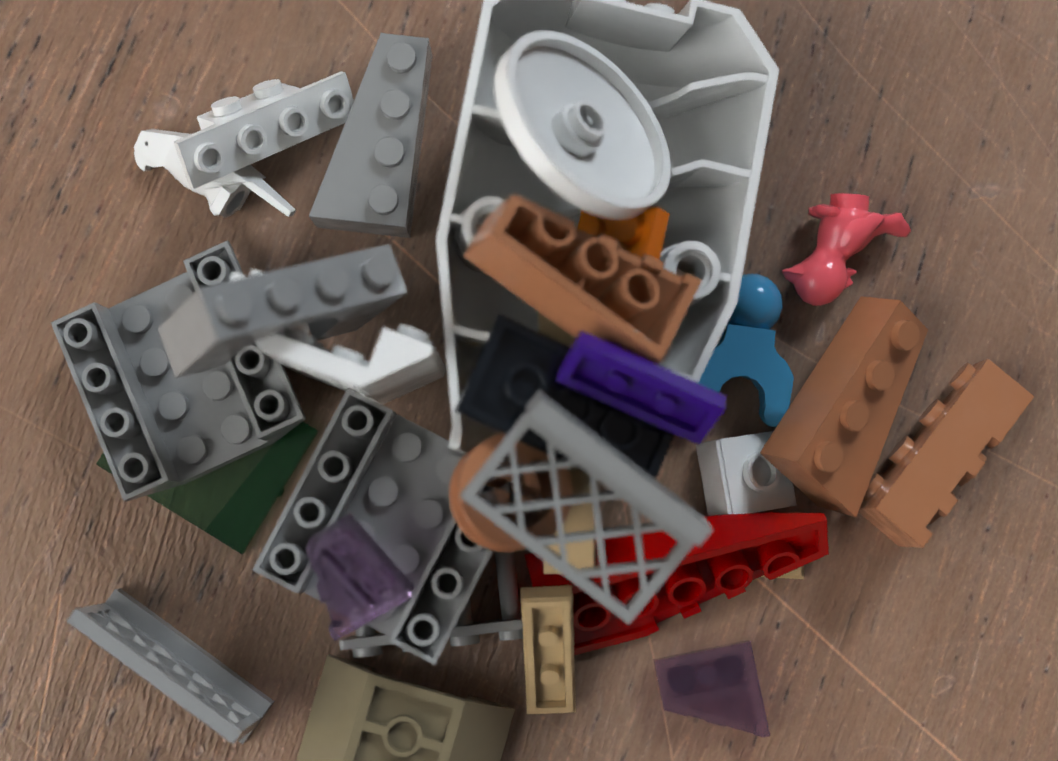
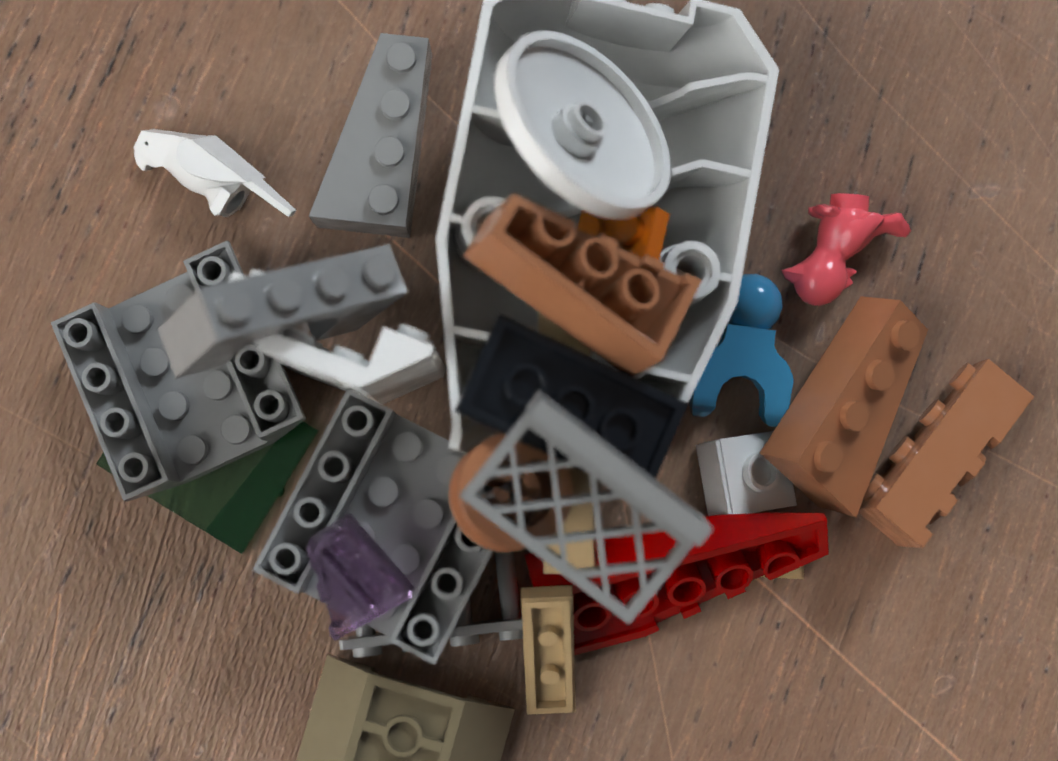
light grey fence [67,588,275,744] -> none
white bracket [174,71,354,189] -> none
dark purple plate [556,331,726,445] -> none
clear purple wing [653,640,770,738] -> none

